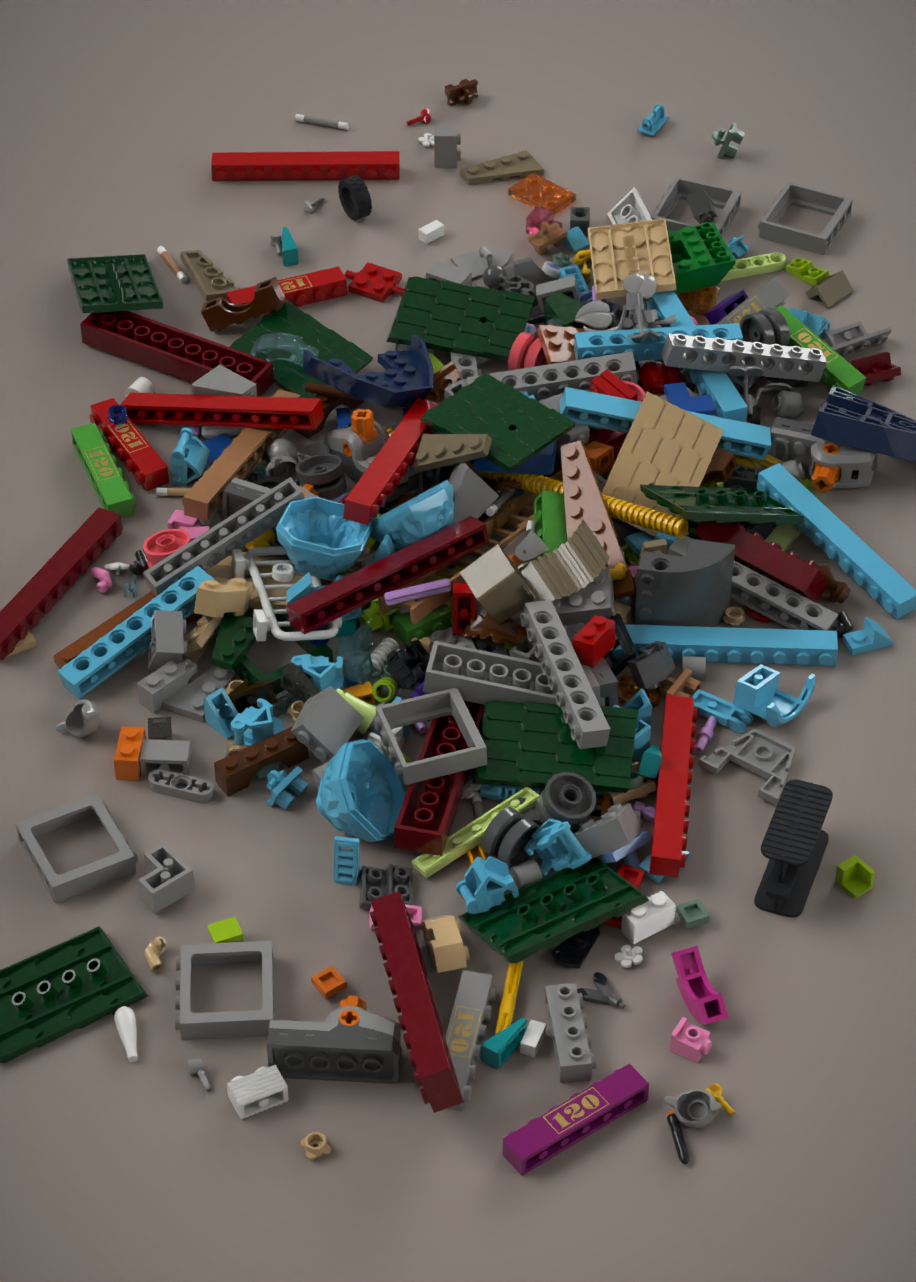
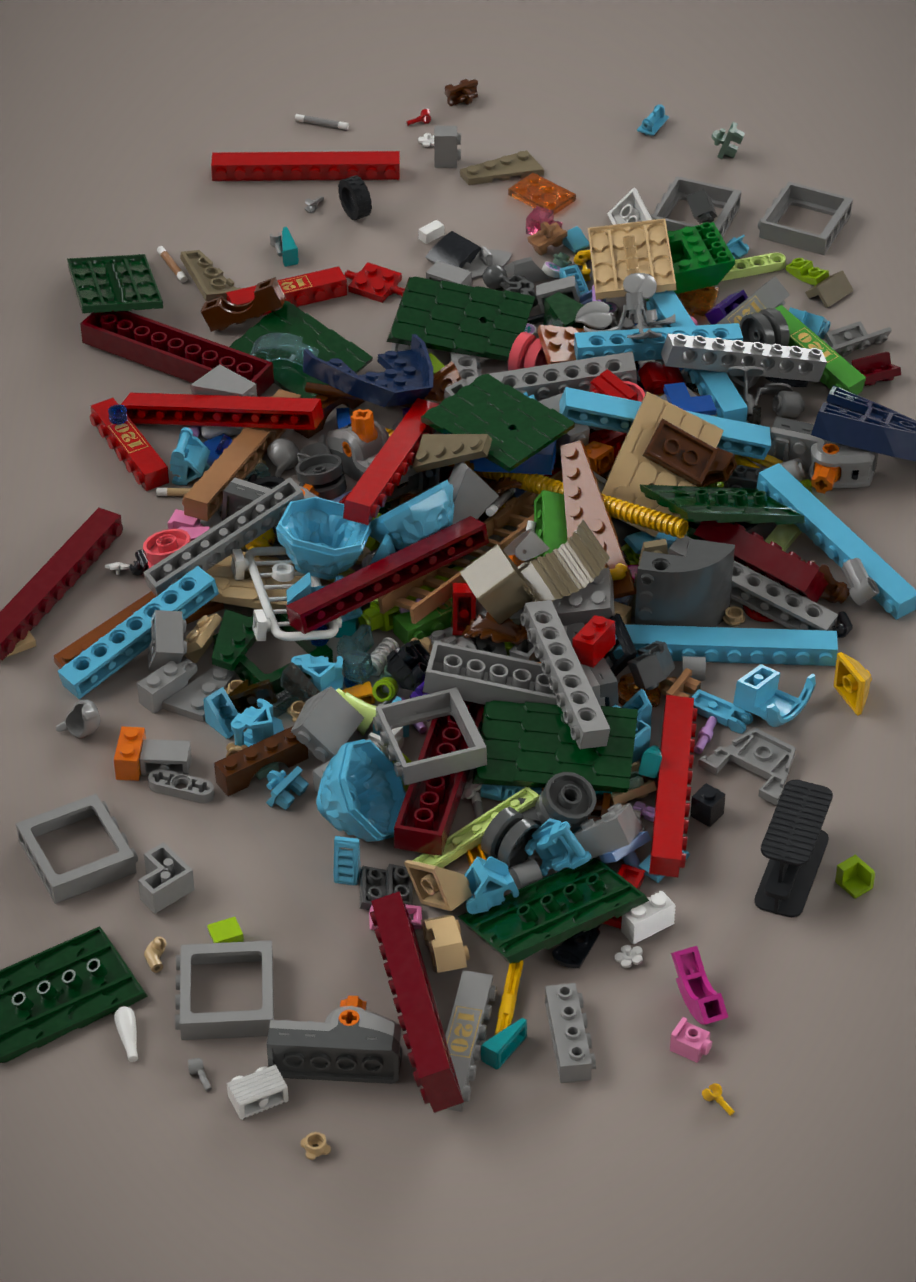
bright green brick [71,423,136,518] -> none
bright pink arm [90,567,113,593] -> none
clear light blue hand [123,575,137,598] -> none
white brick [125,377,154,397] -> none
clear smoke panel [148,717,173,740] -> none
tan brick [194,578,253,618] -> none
light grey hair [265,455,299,486] -> none
orange plate [311,966,347,999] -> none
lavender axle [384,578,451,606] -> none
magenta brick [503,1063,649,1176] -> none
white piece [520,1020,546,1058] -> none
dark grey brick [570,207,590,237] -> none
dark grey piece [577,972,626,1009] -> none
light grey hair [664,1089,721,1128] -> none
black piece [667,1110,689,1164] -> none
sand green plate [676,899,710,929] -> none
medium azure slope [842,617,893,655] -> none
none -> clear blue tile [215,435,232,455]
none -> tan slope [404,860,473,911]
none -> black slope [426,231,481,268]
none -> reddish brown tile [642,418,719,487]
none -> black brick [690,783,726,827]
none -> yellow slope [833,652,872,716]
none -> light grey piece [842,558,879,605]

